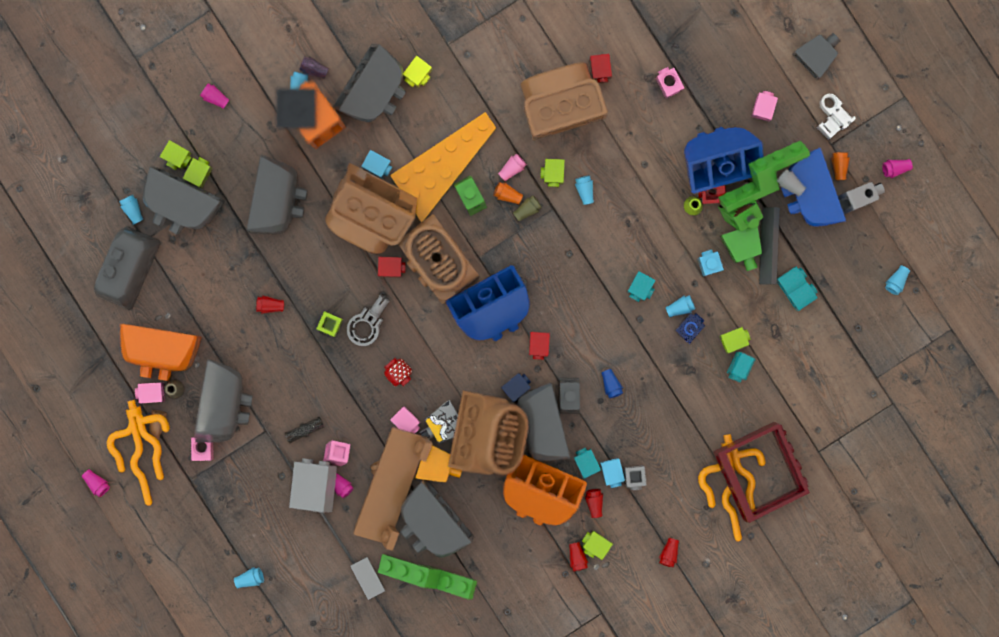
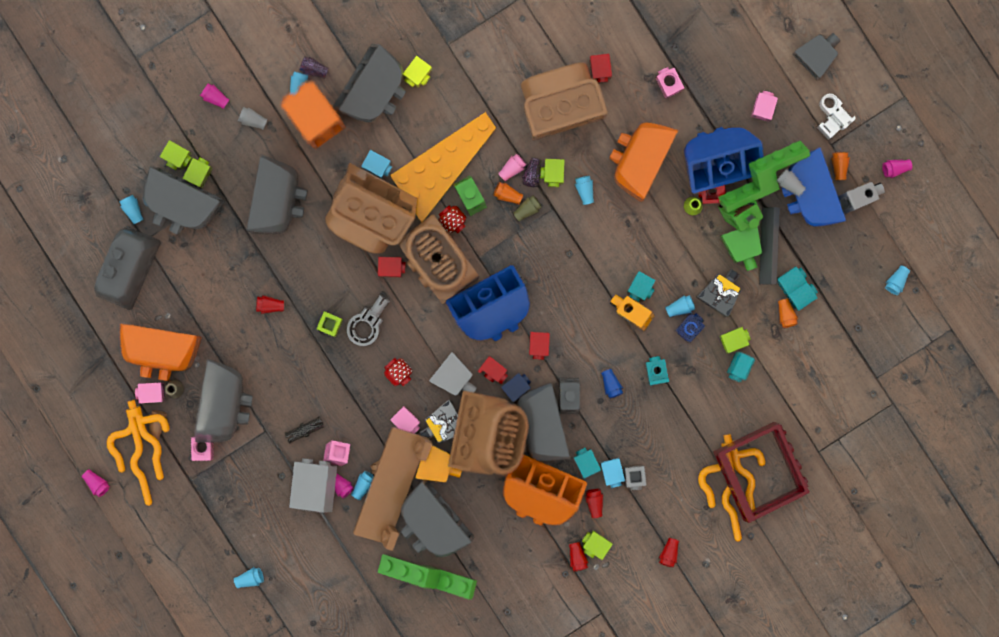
black tile [276,88,316,129] -> none
light grey tile [350,557,385,600] -> none
medium azure brick [697,250,724,277] -> none
none -> light grey cone [238,107,268,130]
none -> medium azure cone [351,471,374,500]
none -> light grey torso [429,352,477,396]
none -> red head [438,205,467,234]
none -> red brick [478,356,508,384]
none -> clear purple cone [522,158,542,187]
none -> orange hips [609,123,678,202]
none -> light orange torso [610,294,654,332]
none -> teal brick [645,356,669,385]
none -> torso [696,269,741,318]
none -> orange cone [778,299,798,328]

